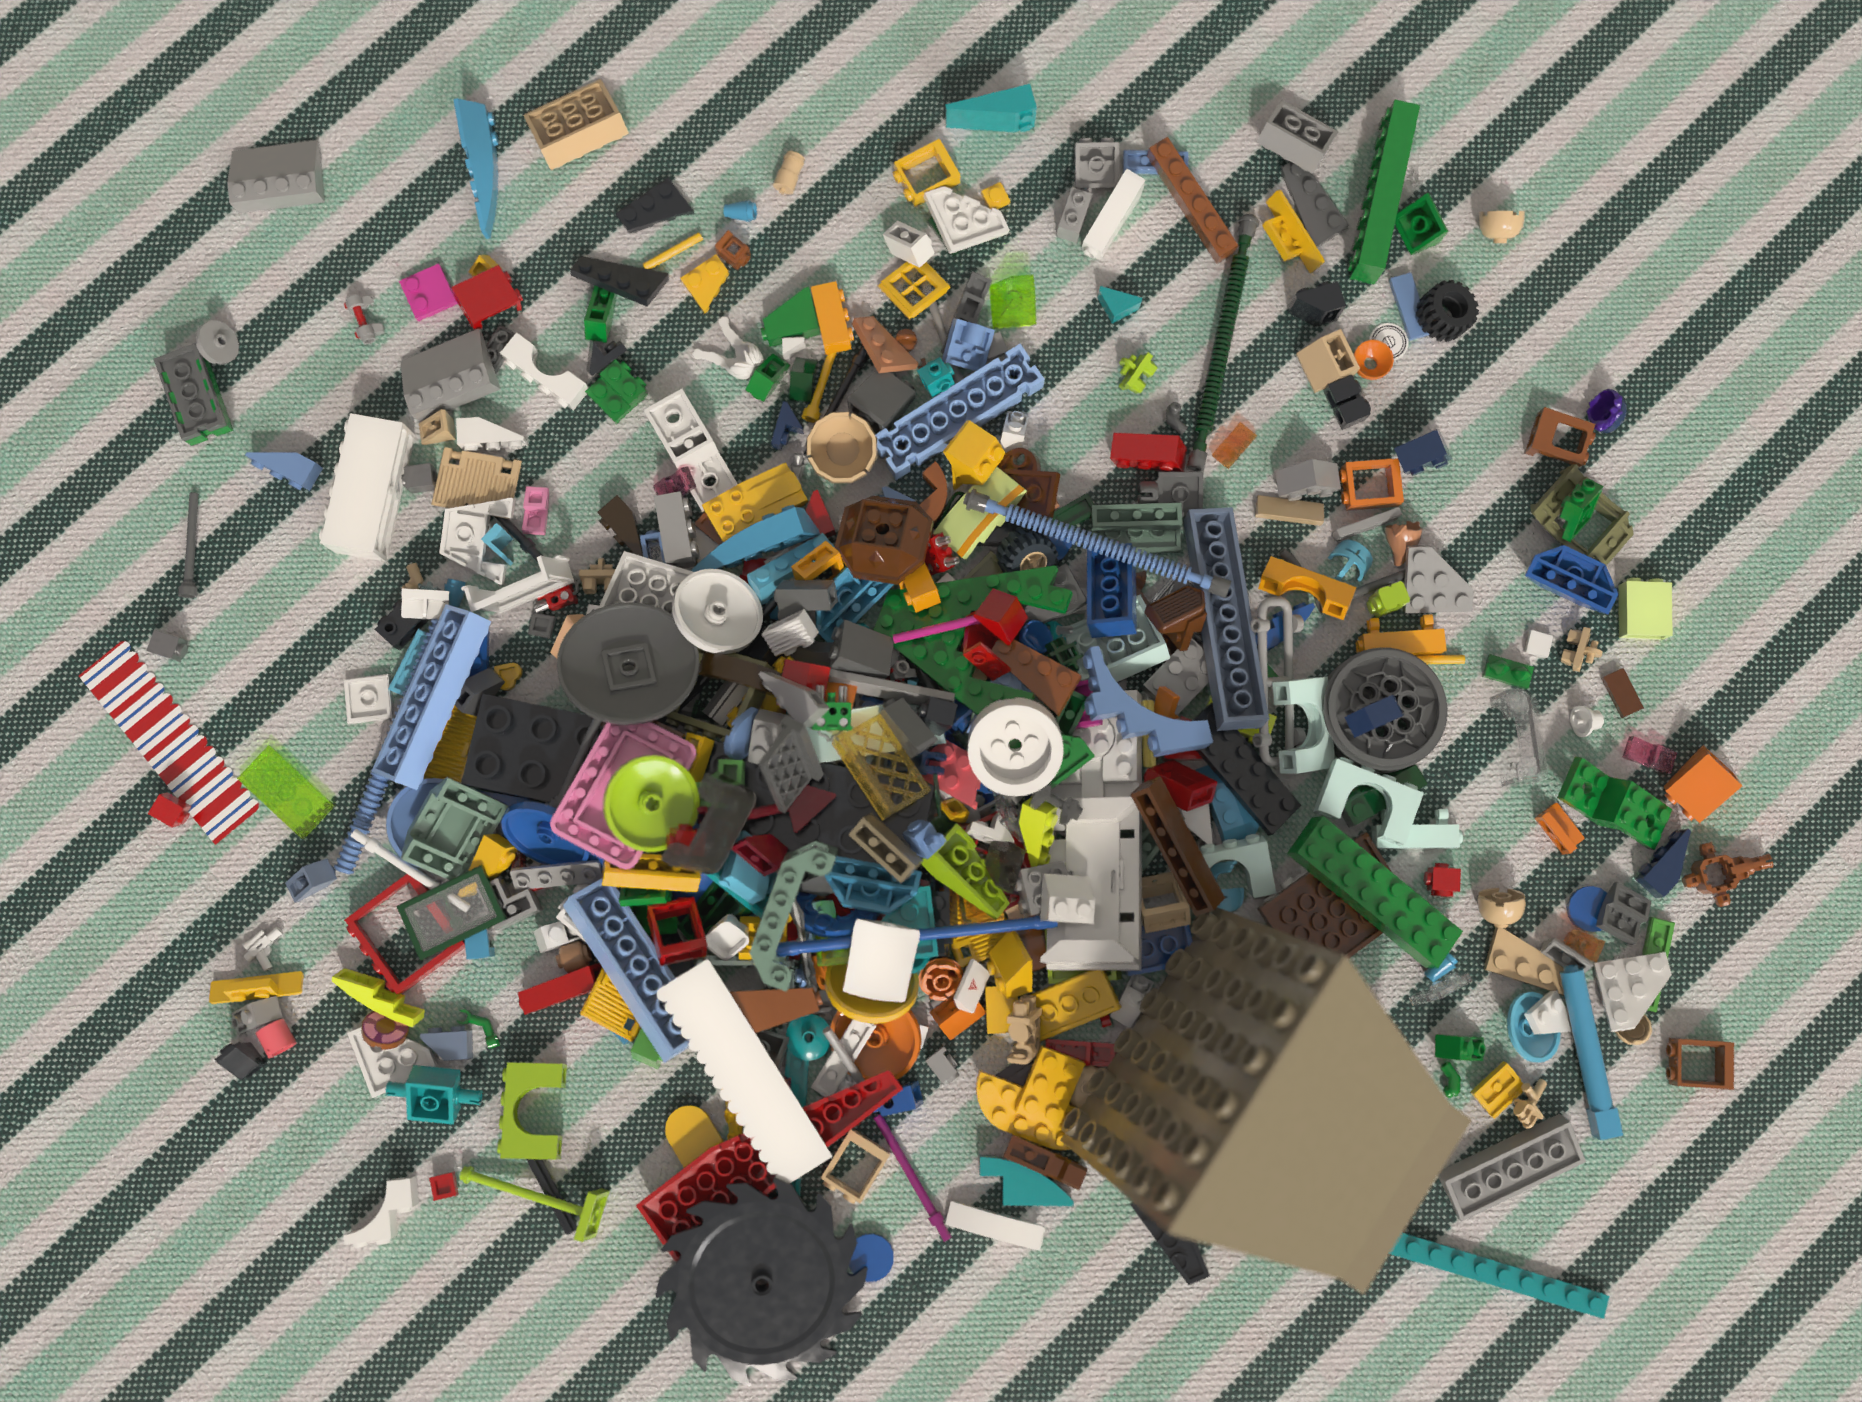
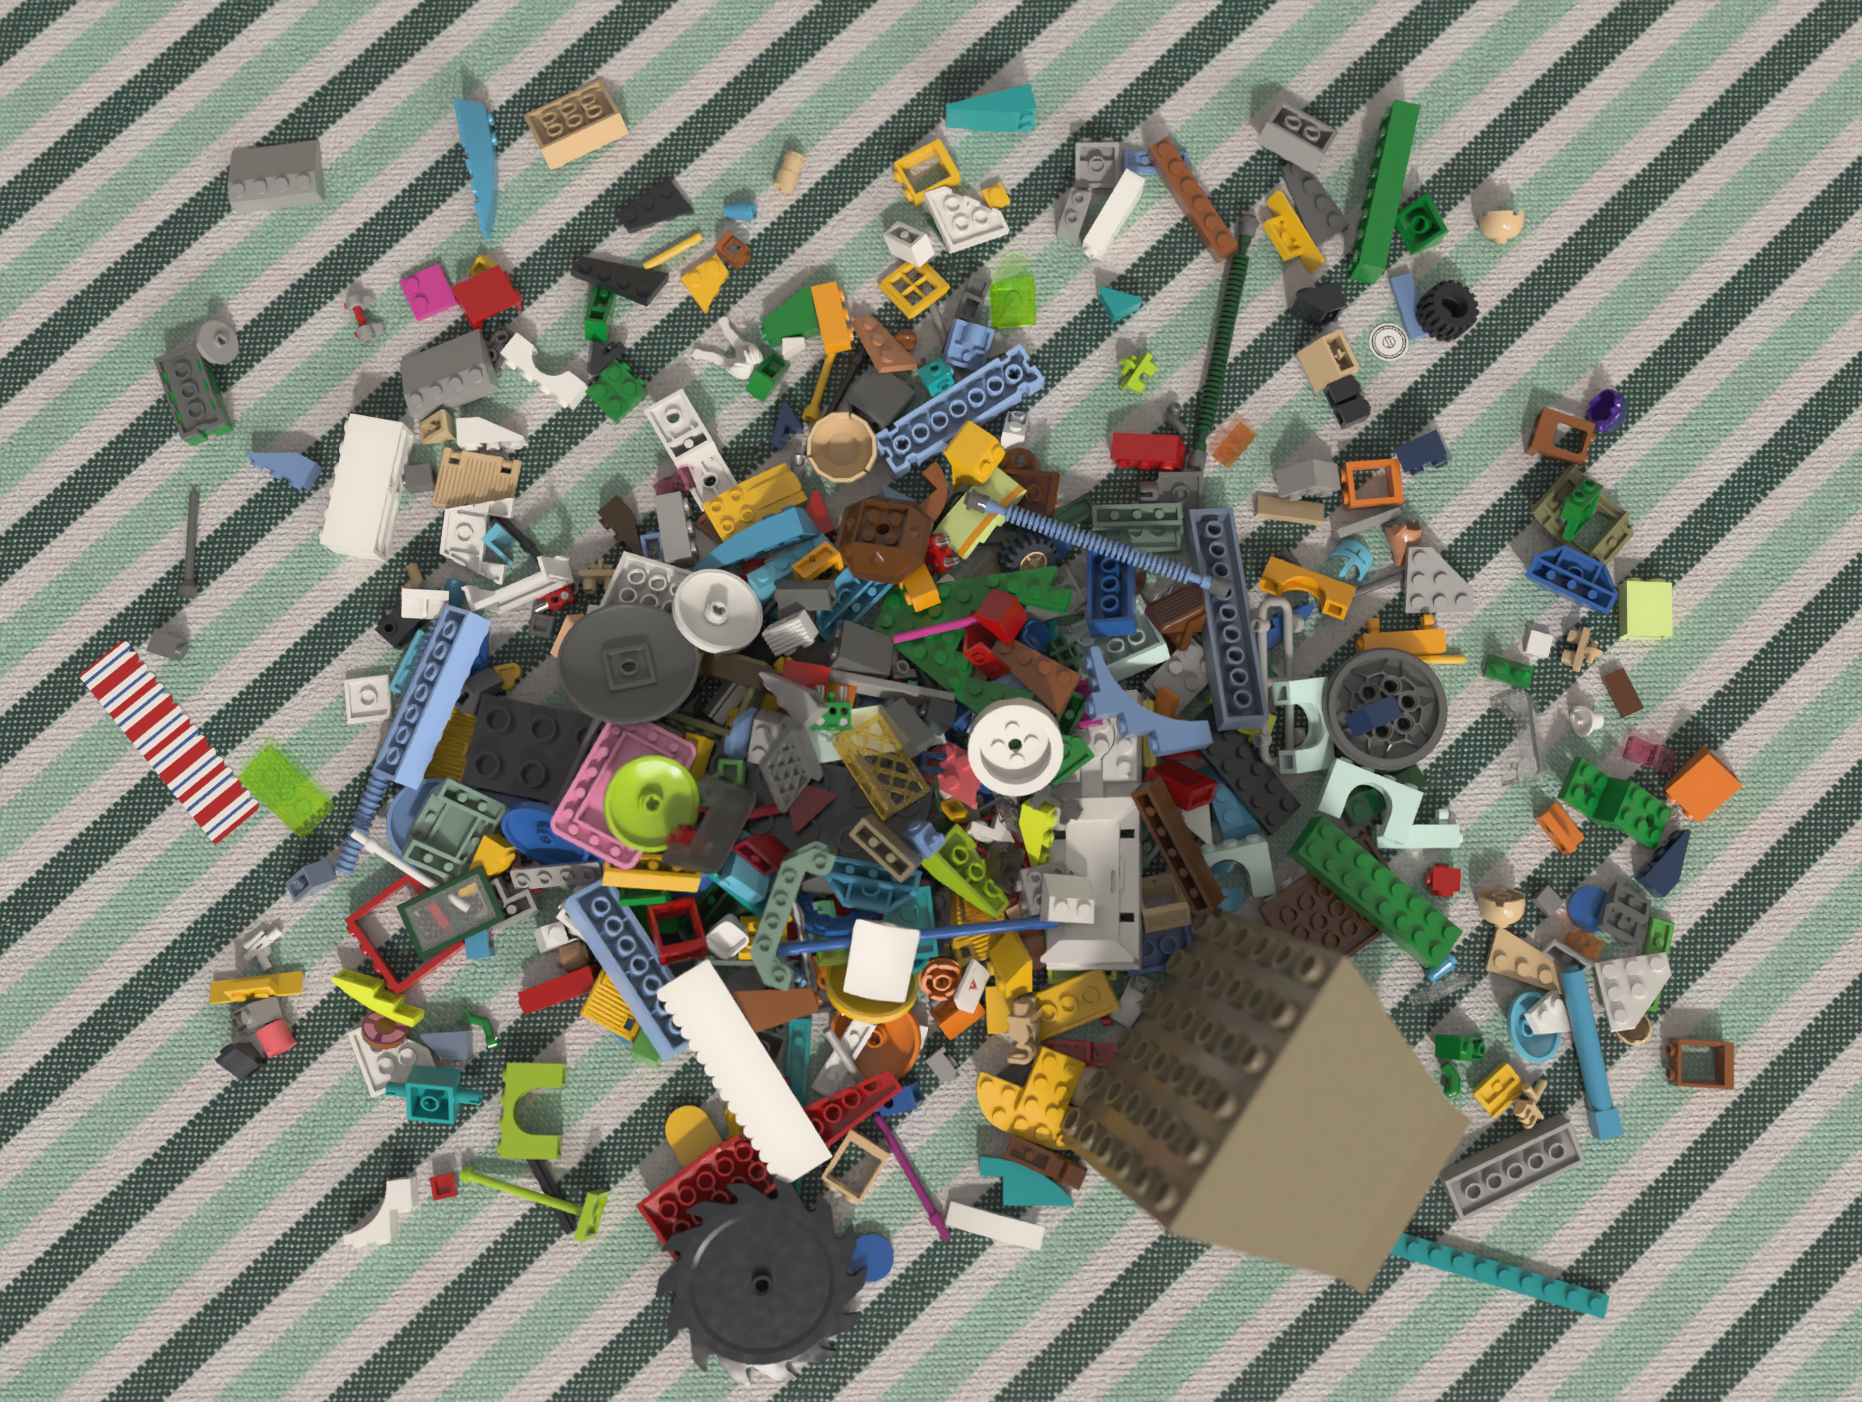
red brick [148,792,191,828] -> none
bright pink slope [522,486,549,535] -> none
teal dish [786,1014,830,1061] -> none
dark green slope [789,357,818,403] -> none
black wing [1129,1202,1210,1285] -> none
orange piece [1354,340,1394,380] -> none
lime brick [1366,581,1410,618] -> none
dark orange piece [1681,842,1773,907] -> none
none -> light grey slope [1531,885,1563,917]

